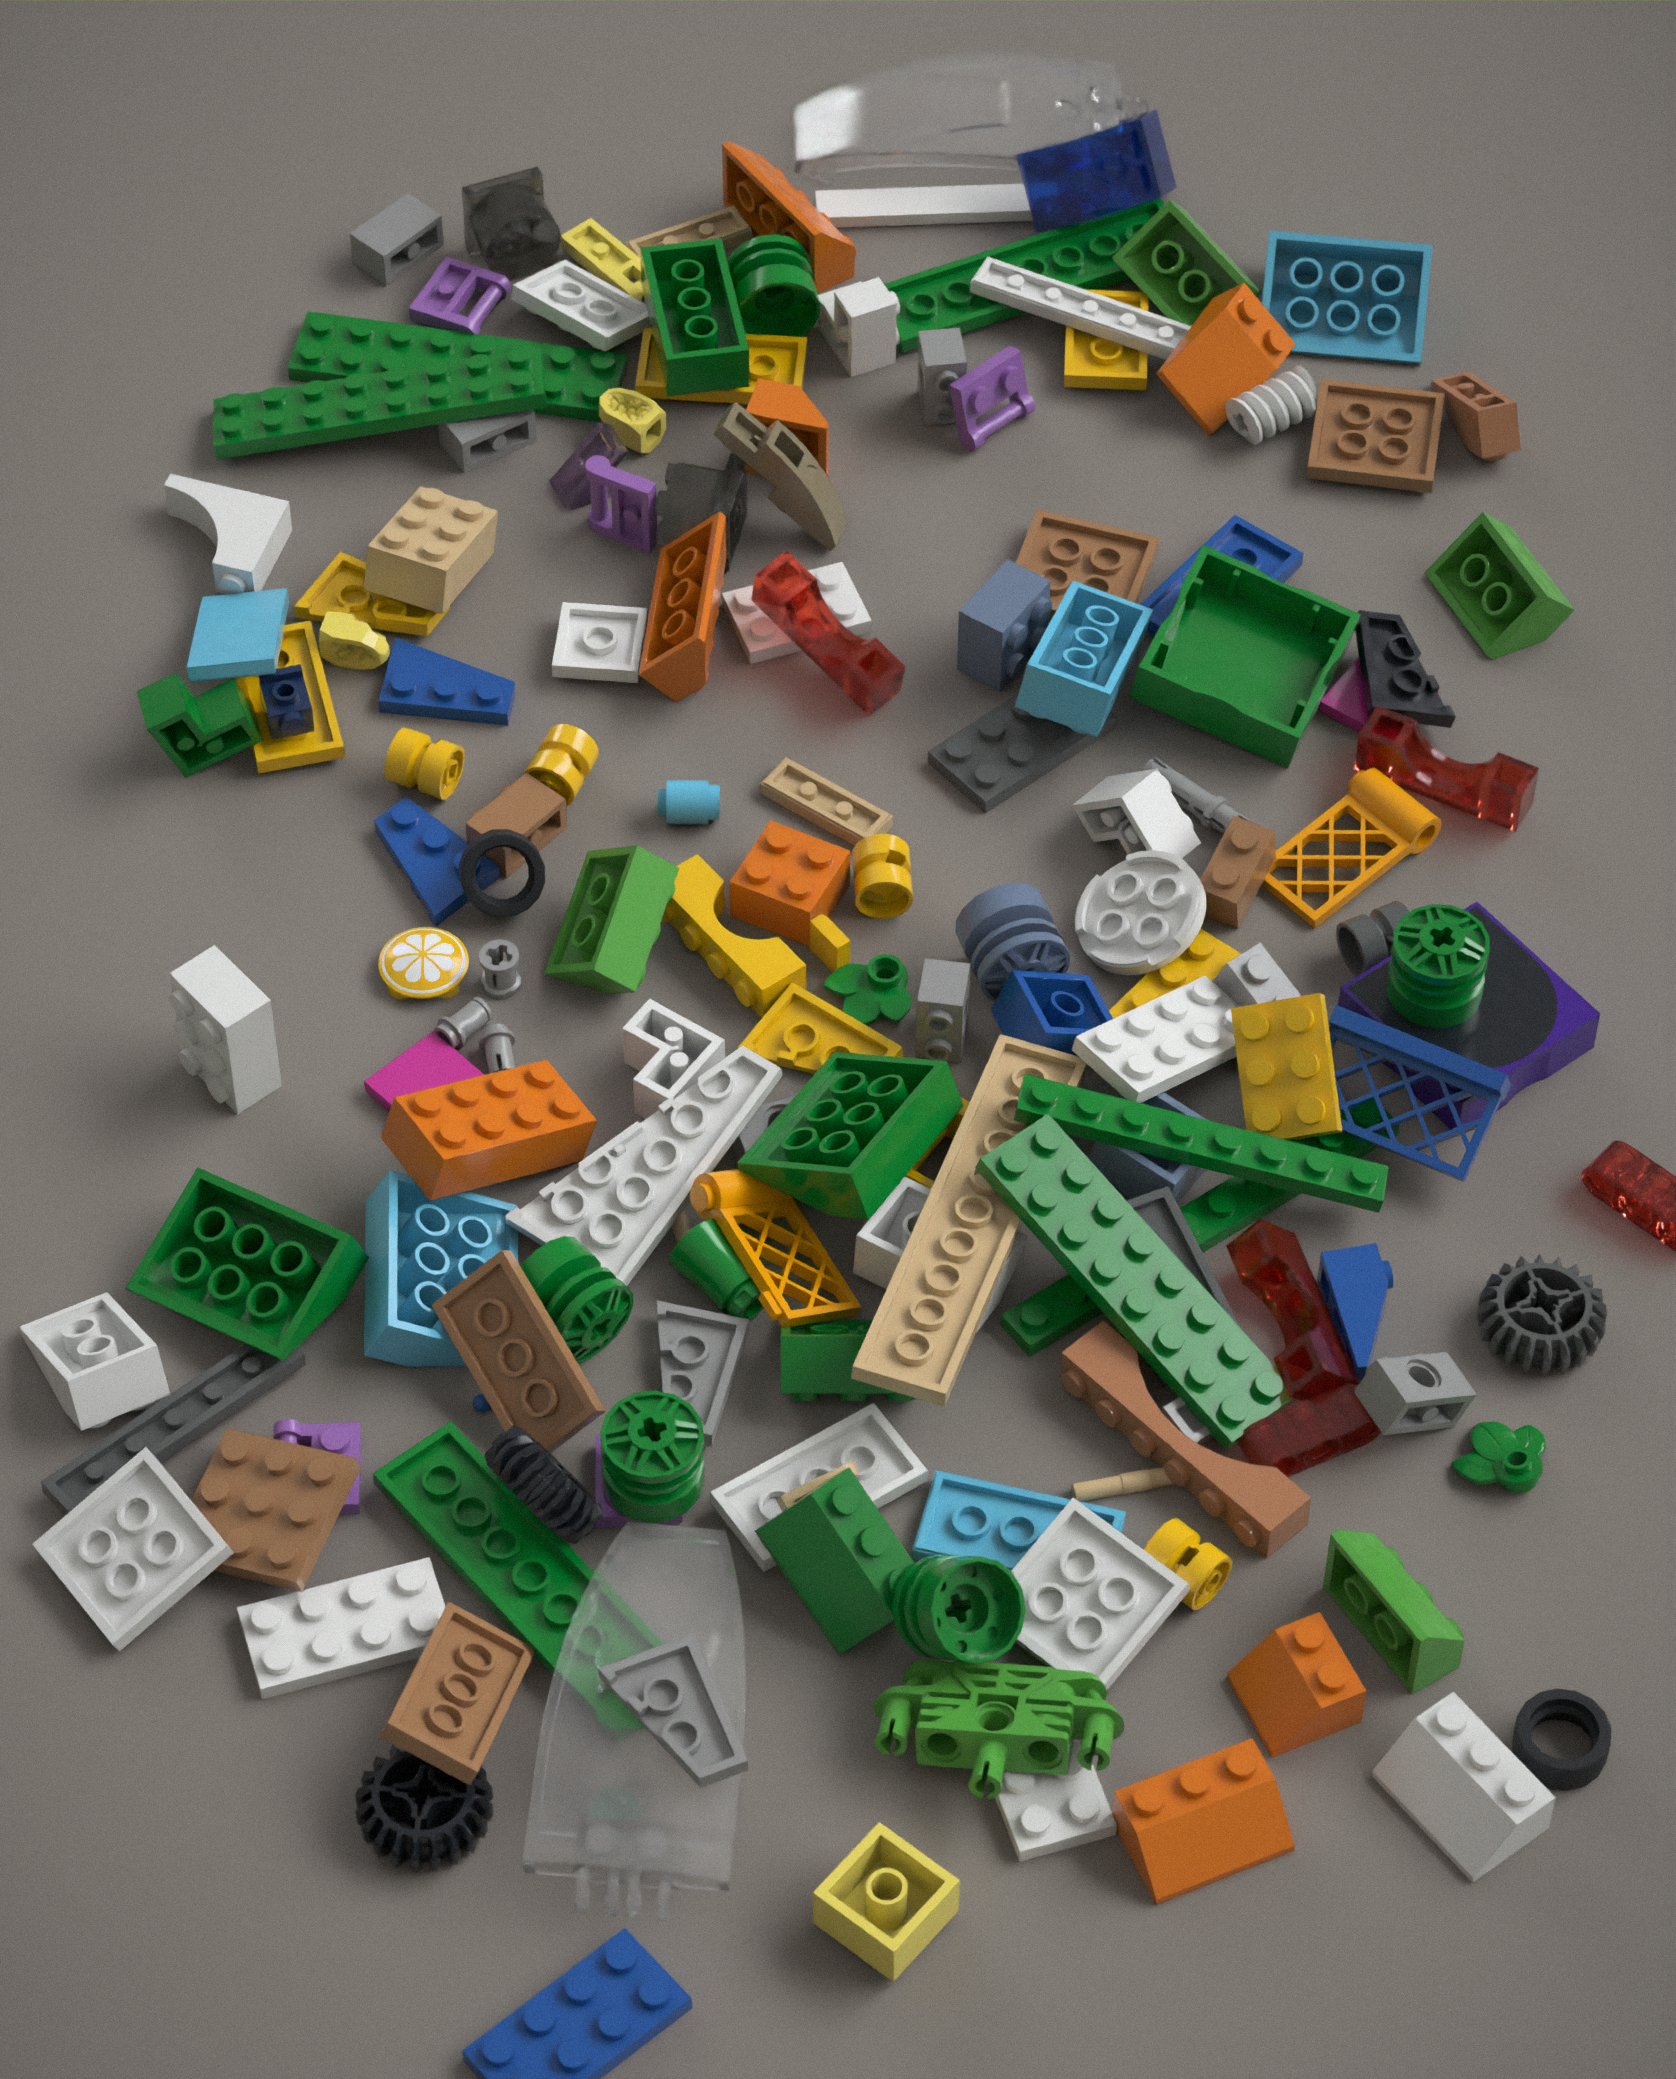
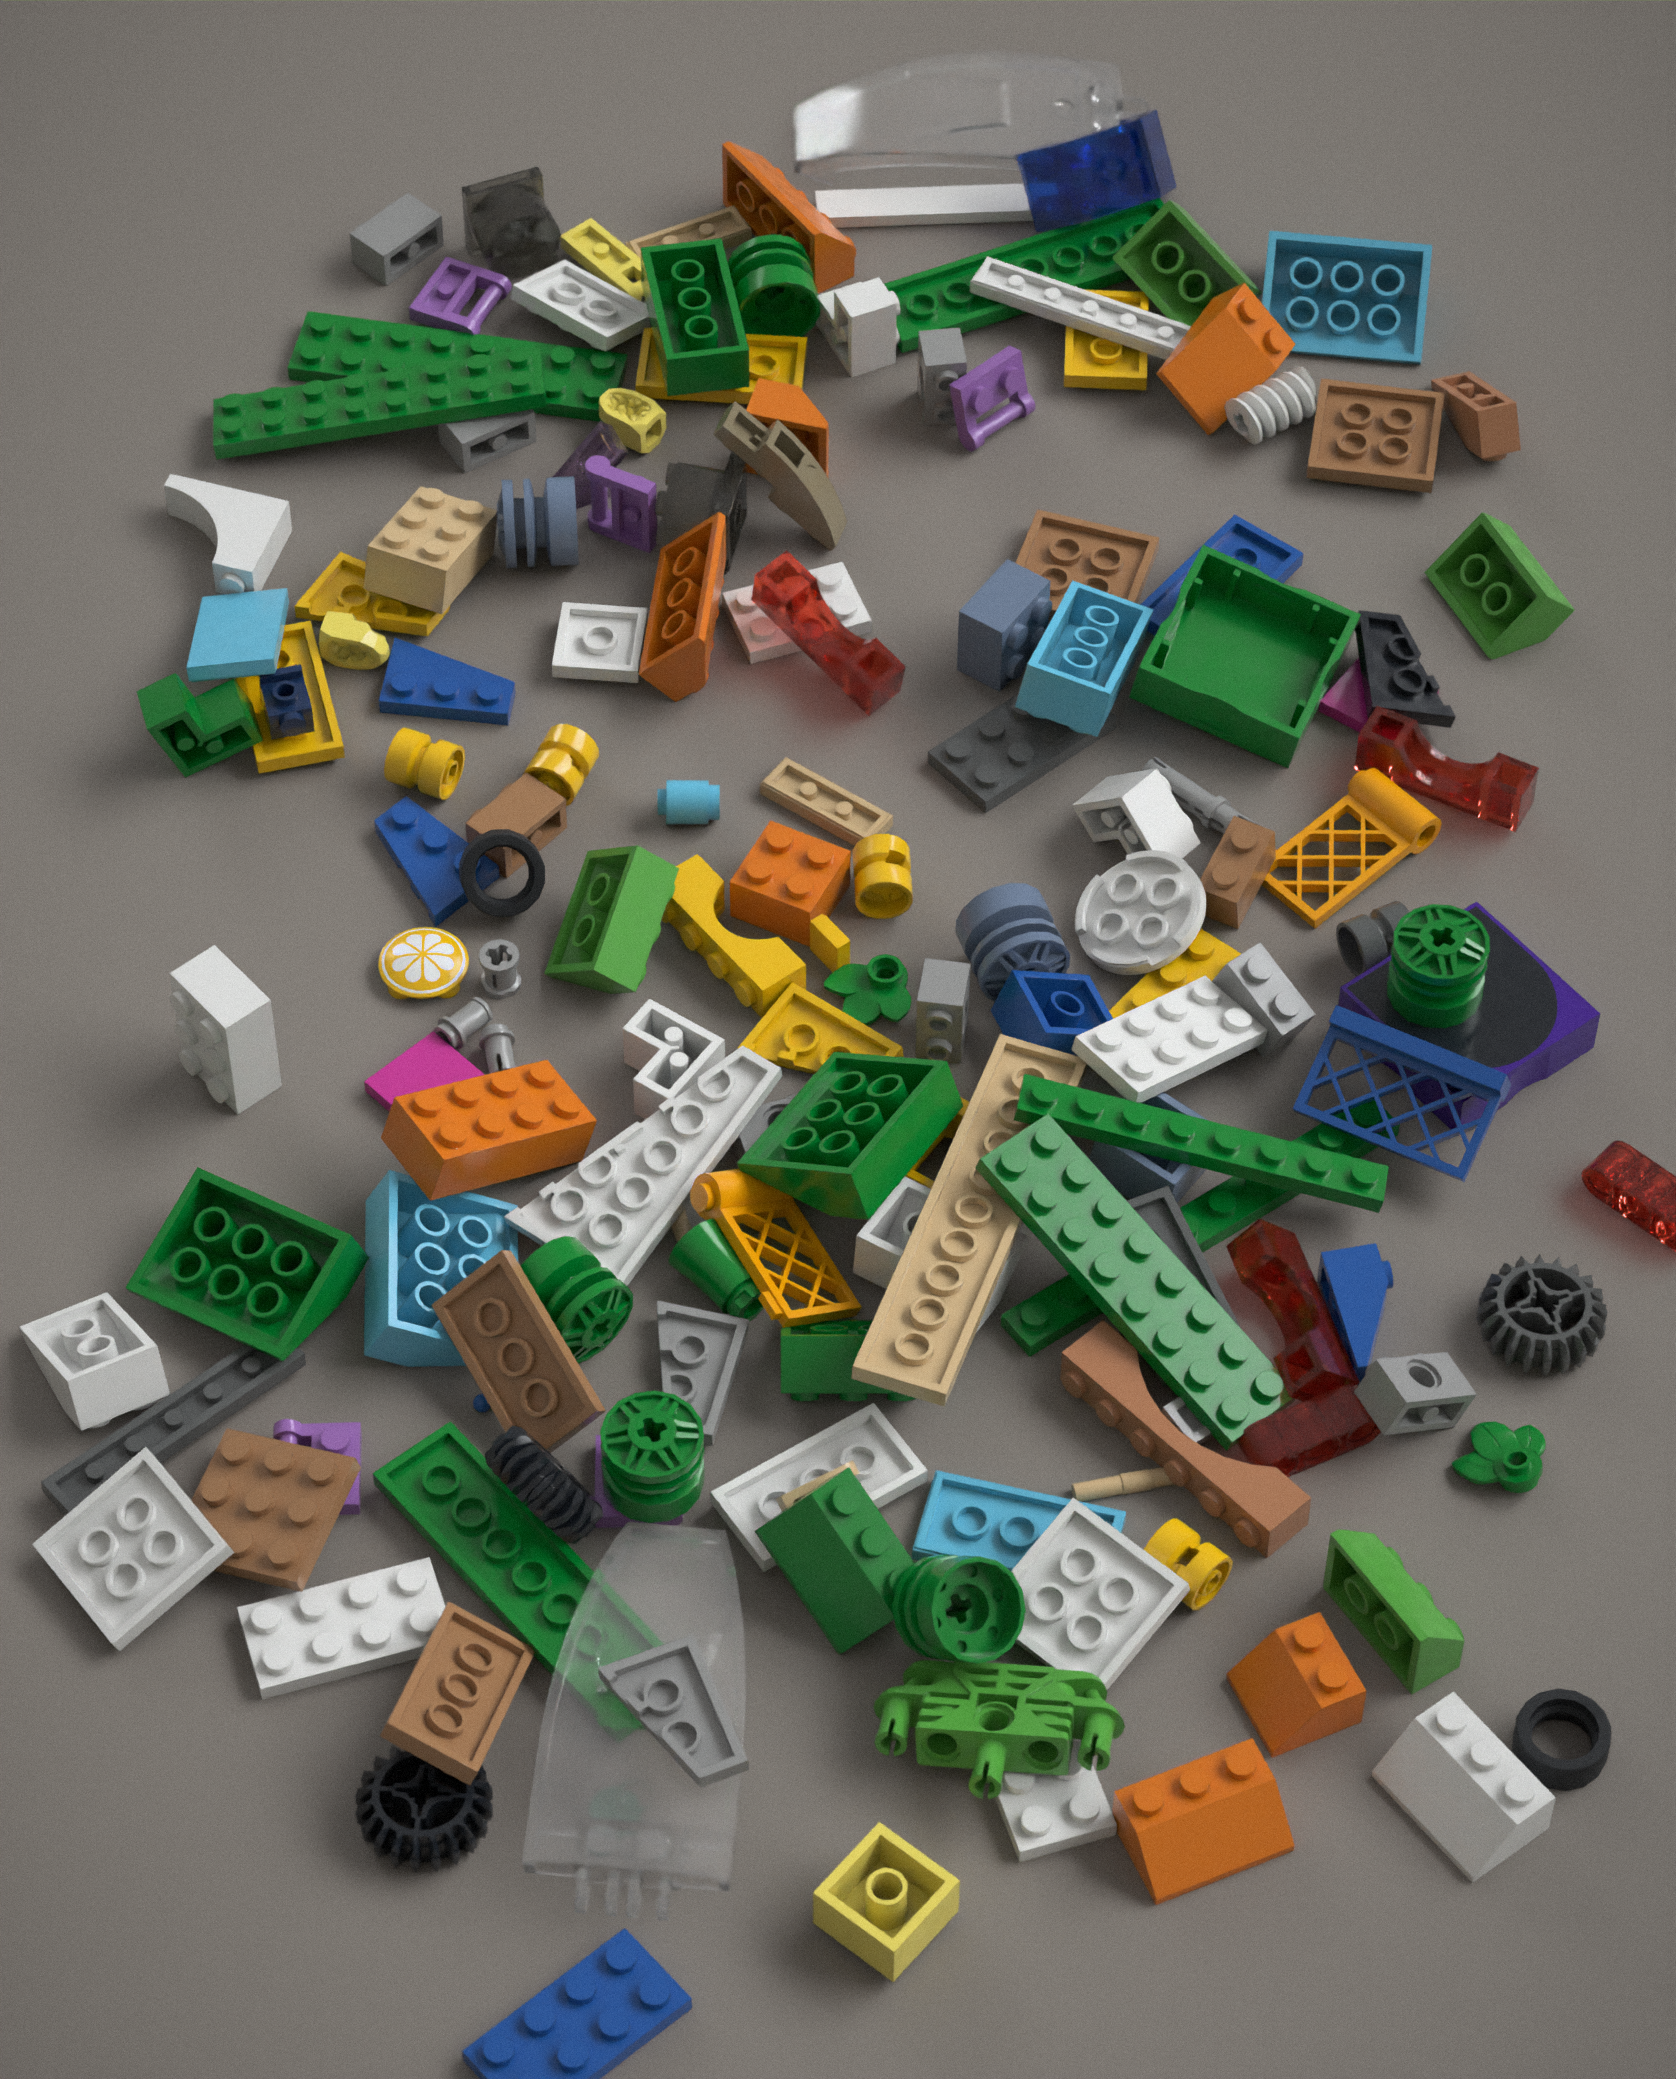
yellow plate [1231,993,1342,1141] -> none
none -> sand blue wheel [497,476,579,568]

